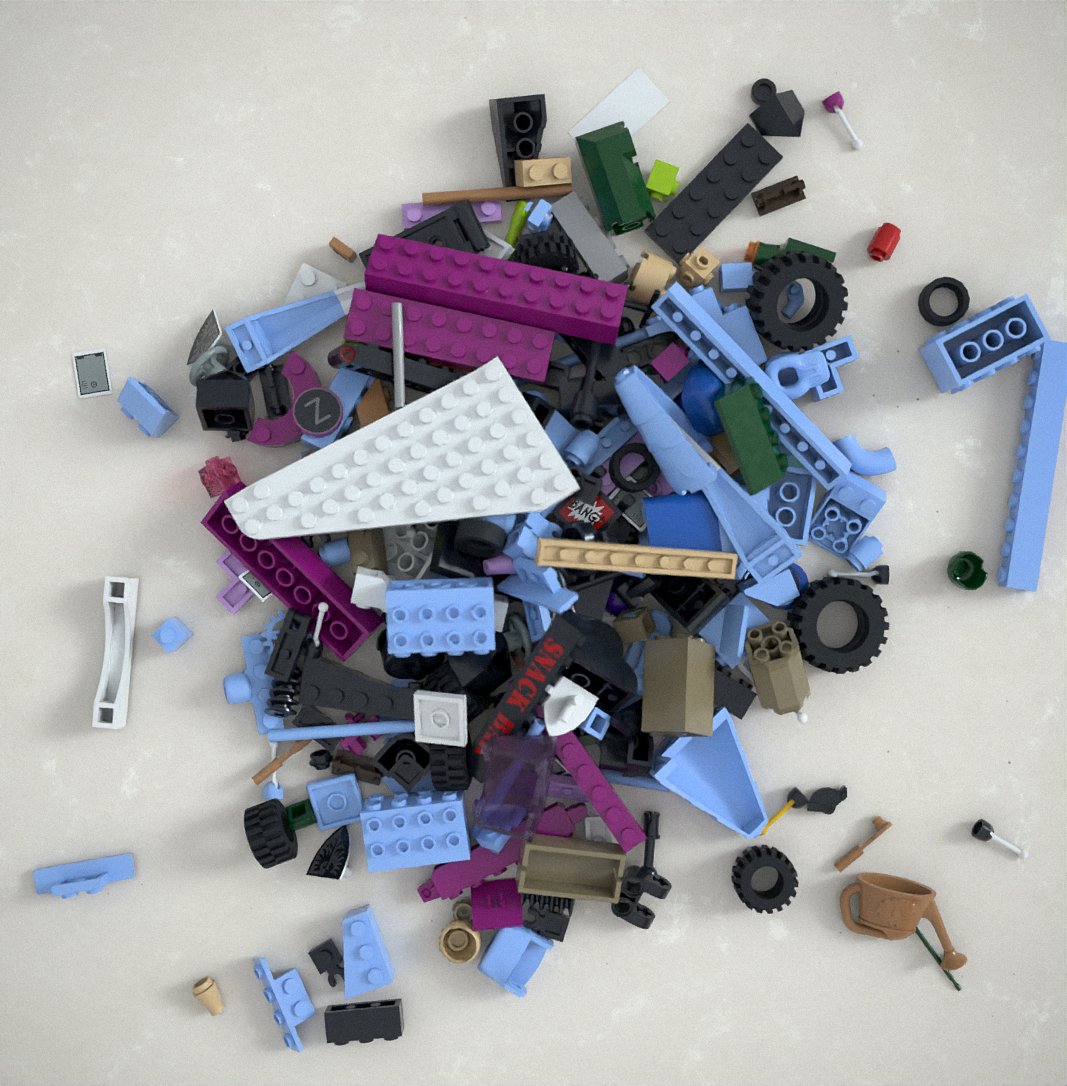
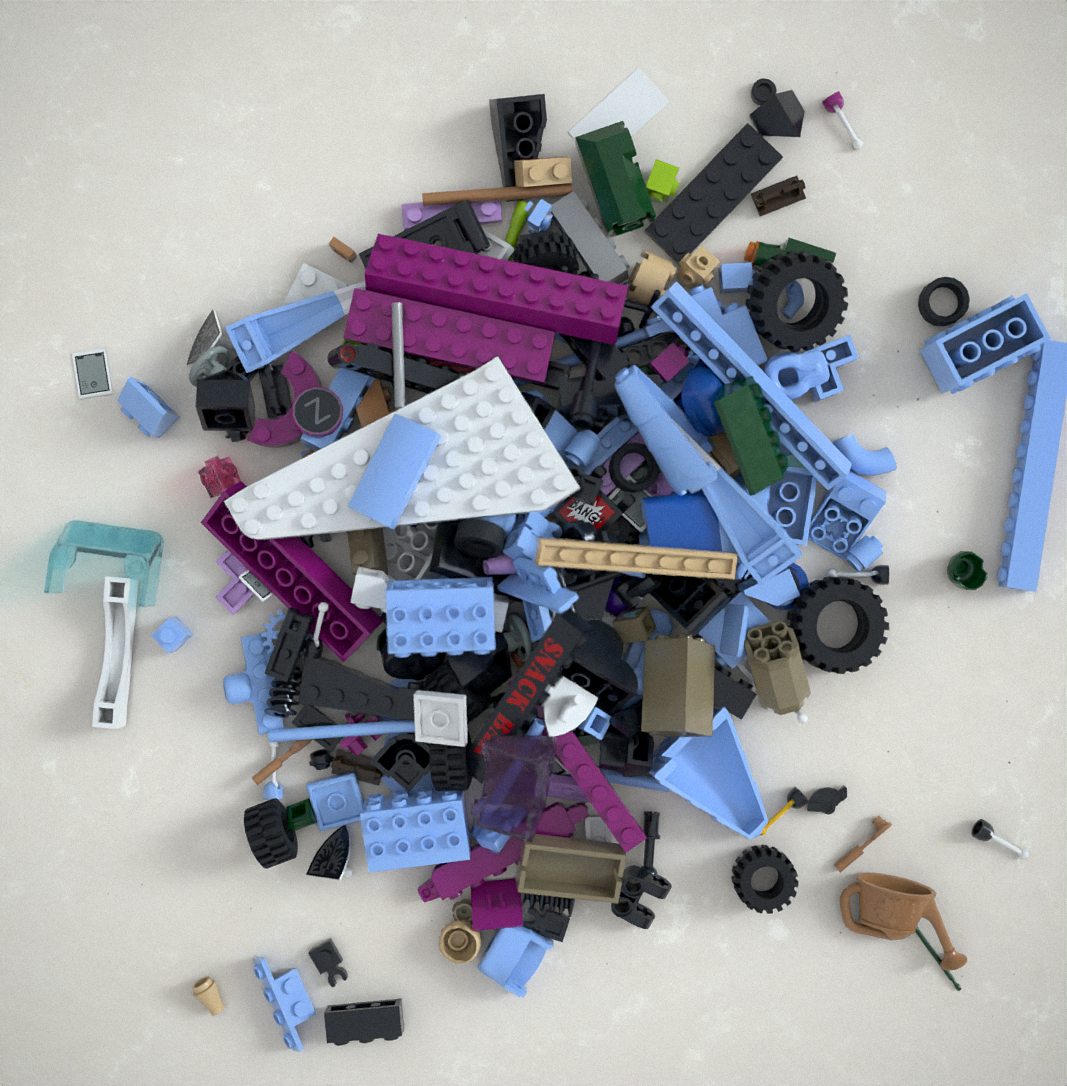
light blue bracket [33,853,135,899] -> none
light blue brick [319,537,351,567] -> none
light blue wedge [343,904,395,1000] -> none
red brick [867,223,901,262] -> none
none -> clear light blue windscreen [44,520,164,607]
none -> light blue slope [348,413,442,530]

